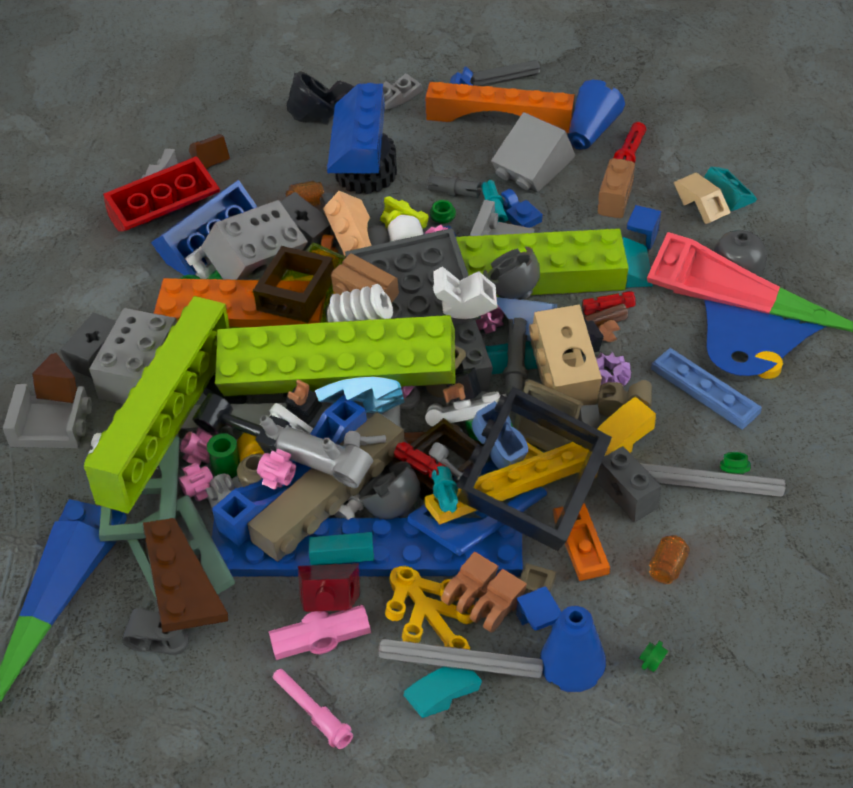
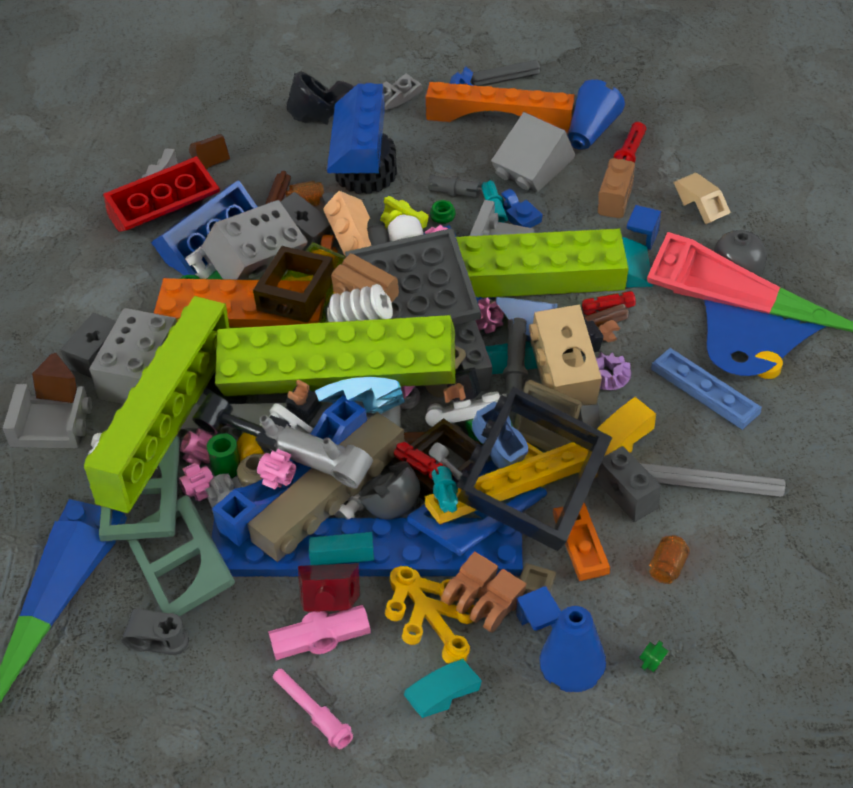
reddish brown wing [143,518,228,633] -> none
light grey hand [343,431,386,448] -> none
light grey axle [378,639,543,679] -> none
white brick [433,267,498,319] -> none
dark grey cylinder [483,247,540,300] -> none
dark tan leg [597,380,652,417] -> none
teal slope [704,167,757,211] -> none
green plate [720,452,751,474] -> none
none -> reddish brown axle [265,171,291,204]

